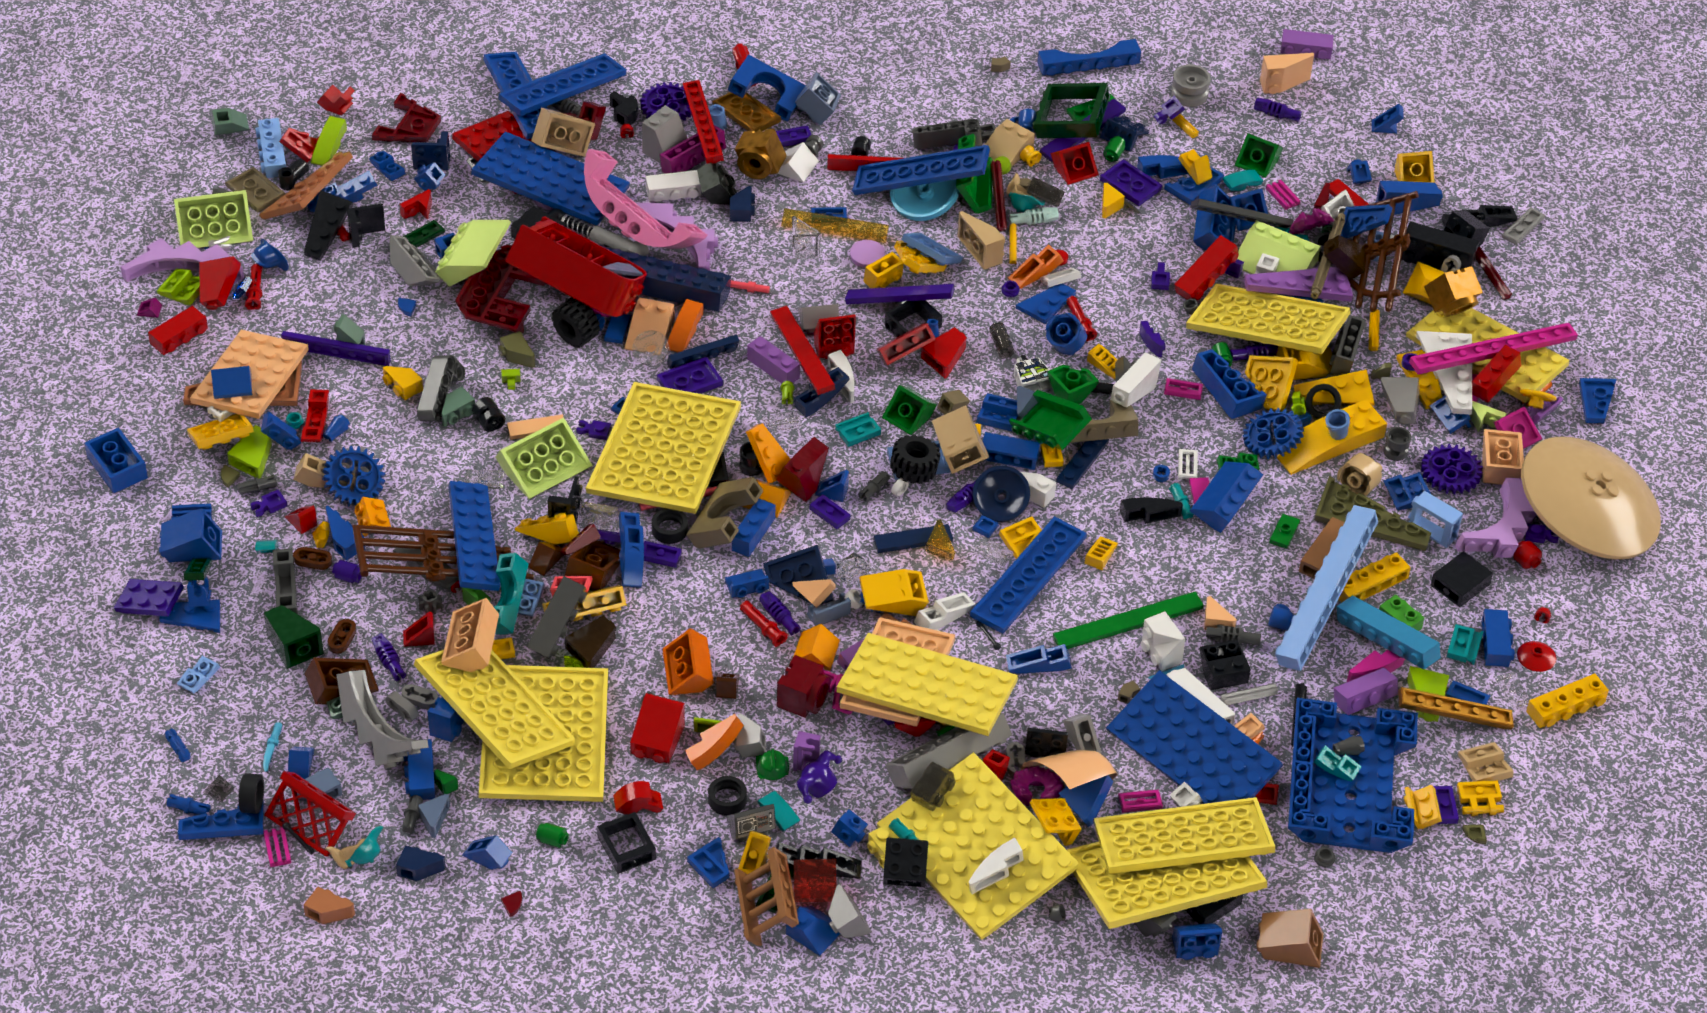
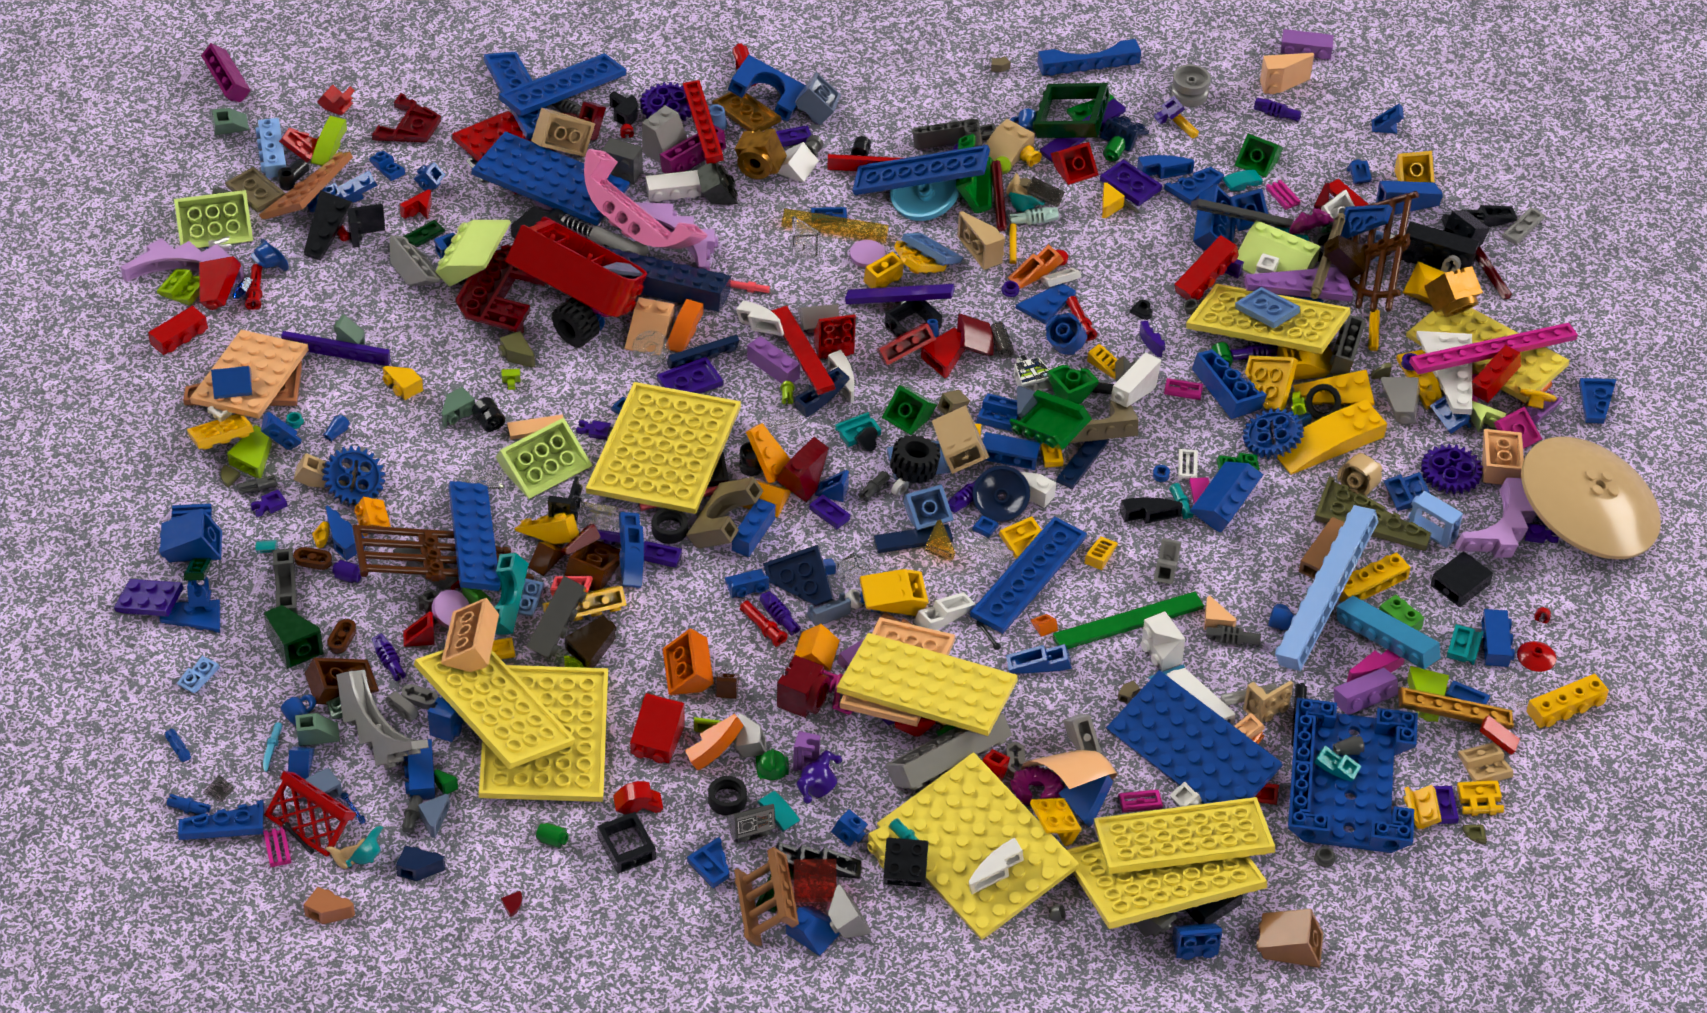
blue brick [84,427,148,494] -> none
magenta slope [137,297,162,318] -> none
black tyre [238,773,264,814] -> none
red slope [284,505,317,534] -> none
red slope [301,389,329,442] -> none
blue tile [398,297,416,317] -> none
dark blue bracket [411,131,451,170] -> none
dark grey beam [417,355,465,421] -> none
blue slope [462,835,513,870] -> none
blue tile [604,314,631,344] -> none
dark blue slope [730,186,755,222] -> none
yellow slope [738,830,771,874] -> none
light nougat slope [793,579,836,608] -> none
clear smoke brick [910,762,956,811] -> none
black bracket [1025,728,1068,758] -> none
dark purple plate [1151,262,1170,290] -> none
yellow slope [1178,149,1212,185] -> none
black slope [1200,639,1251,690] -> none
green plate [1269,514,1301,549] -> none
medium blue piece [1325,409,1350,440] -> none
dark grey wheel [1384,427,1411,461] -> none
red head [1513,541,1542,569] -> none
none -> magenta brick [201,43,251,102]
none -> blue piece [281,694,316,726]
none -> sand green slope [295,713,340,746]
none -> clear blue hinge [341,792,365,824]
none -> lavender tile [432,590,470,629]
none -> dark grey brick [601,137,643,185]
none -> white slope [736,300,784,336]
none -> black tile [854,426,878,451]
none -> medium blue slope [903,484,954,531]
none -> dark red slope [957,314,994,356]
none -> orange slope [1030,614,1058,637]
none -> black tile [1130,300,1153,320]
none -> light grey brick [1153,538,1182,584]
none -> medium blue plate [1235,287,1300,328]
none -> tan bracket [1243,681,1294,723]
none -> tile [1479,715,1520,755]

